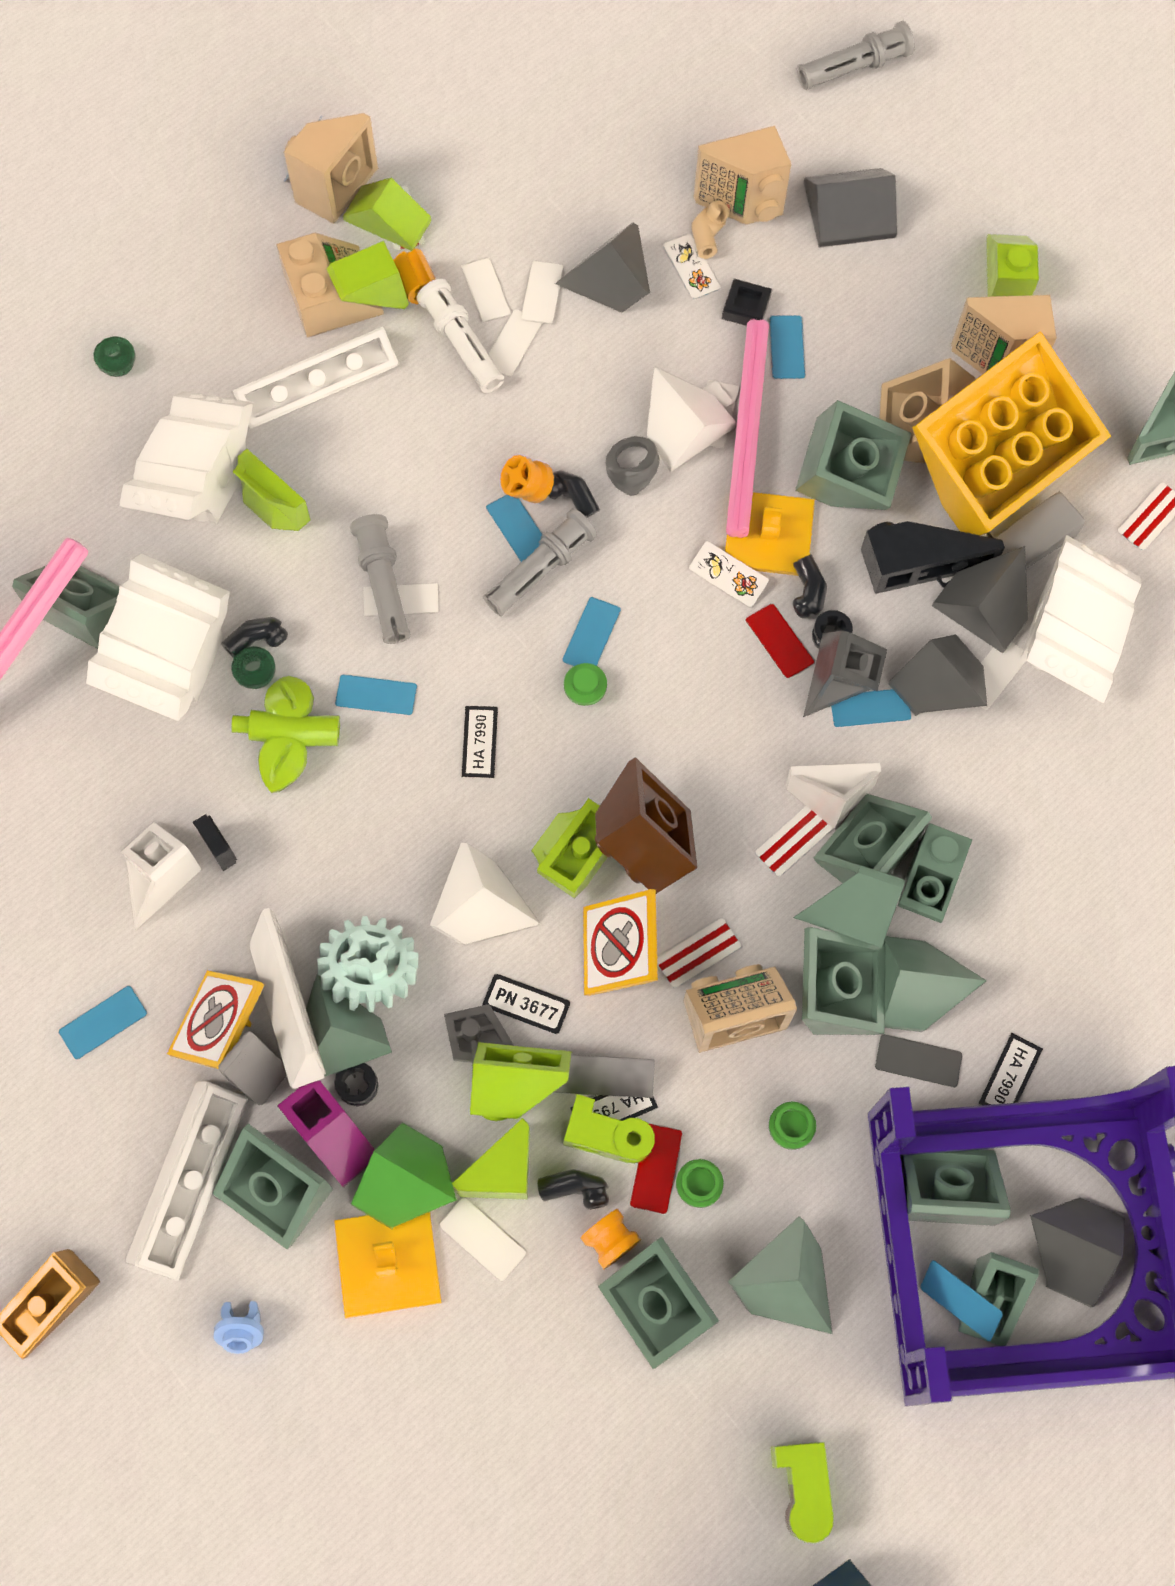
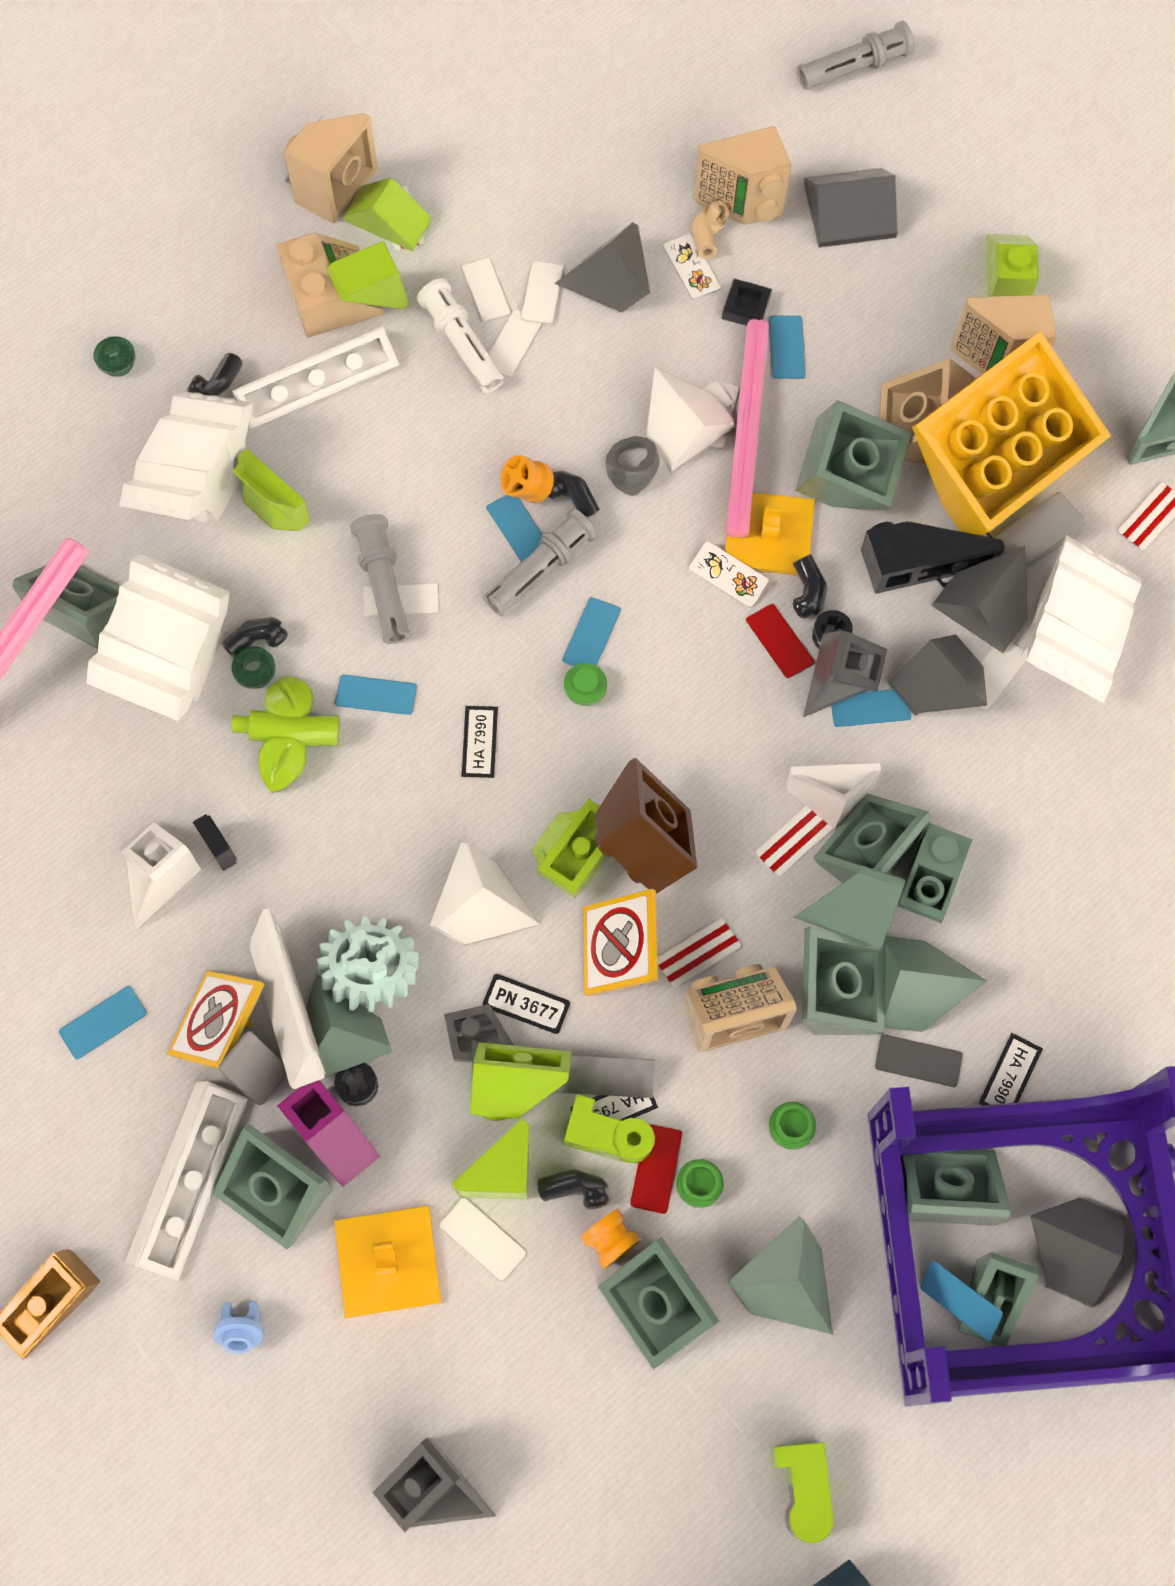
bright green slope [351,1123,456,1229] -> none
light orange piece [393,248,436,304] -> none
none -> black arm [187,353,243,396]
none -> dark grey slope [373,1437,496,1533]

